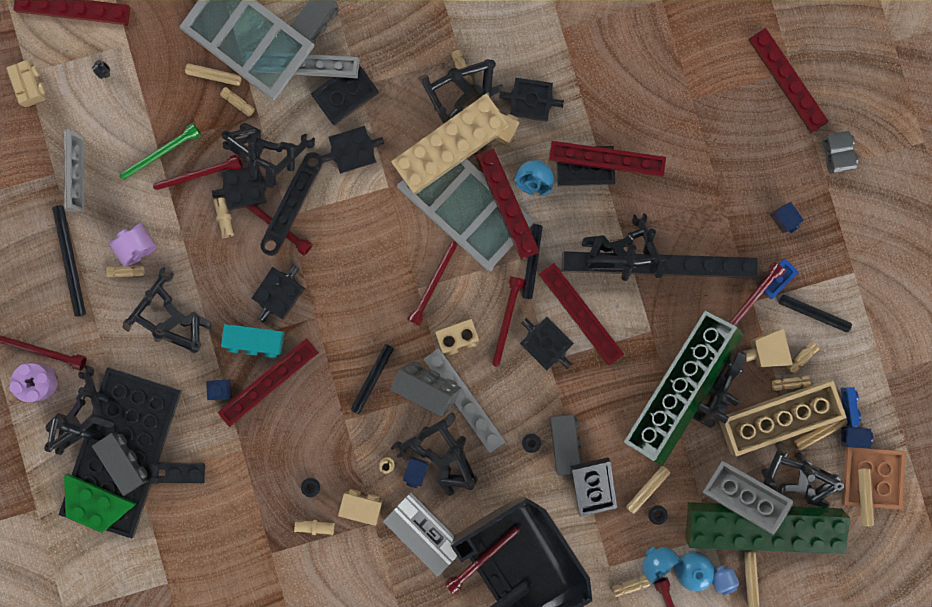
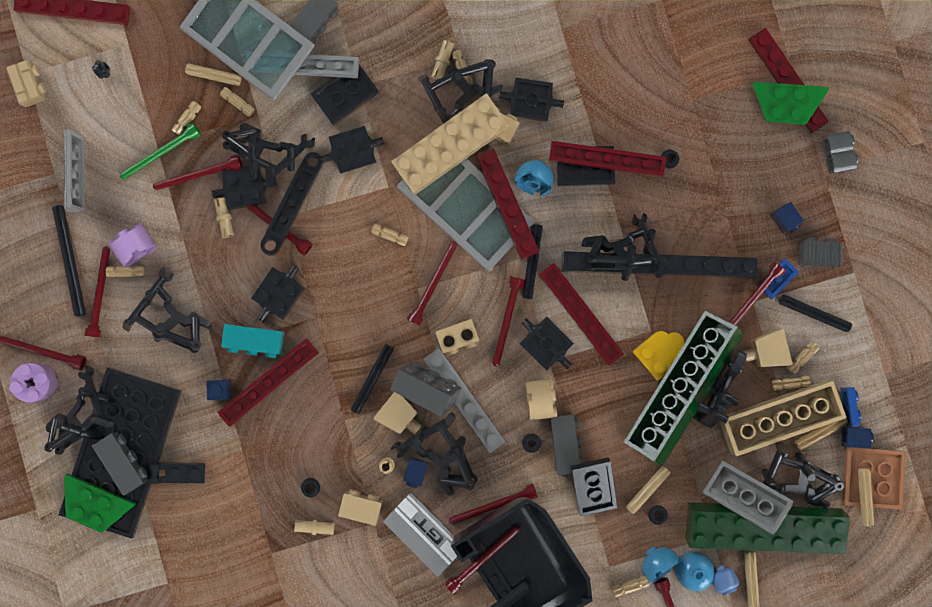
none -> dark red piece [84,246,110,338]
none -> tan axle [172,101,201,135]
none -> tan axle [371,224,408,246]
none -> tan torso [373,392,422,434]
none -> tan pin [431,40,454,80]
none -> dark red piece [449,483,538,525]
none -> tan brick [525,379,557,420]
none -> yellow plate [632,331,684,381]
none -> black plate [661,149,680,169]
none -> green wing [753,82,829,125]
none -> dark grey brick [798,238,843,267]

